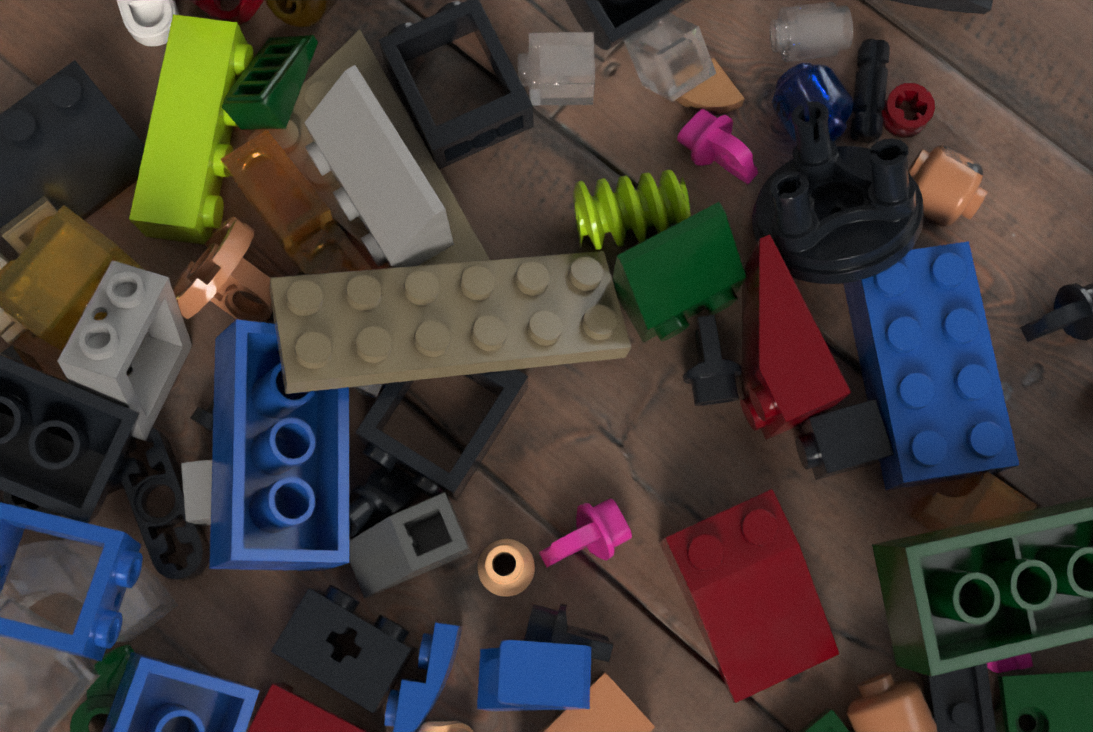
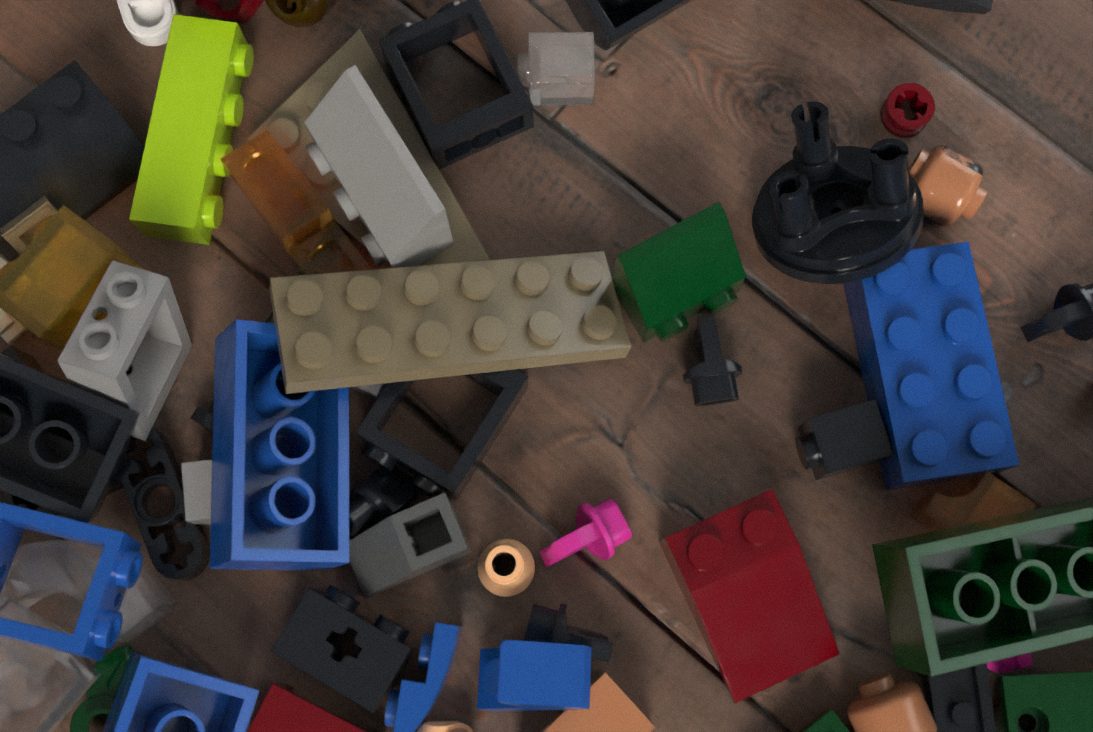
nougat tile [172,216,273,323] -> none
dark green slope [222,35,318,130] -> none
lime piece [573,170,690,250] -> none
clear brick [624,13,717,102] -> none
medium nougat tile [668,57,745,114] -> none
dark pink piece [677,109,758,184] -> none
dark red slope [740,234,851,440] -> none
clear brick [769,2,853,62] -> none
clear blue head [772,62,854,142] -> none
black axle [850,38,890,143] -> none

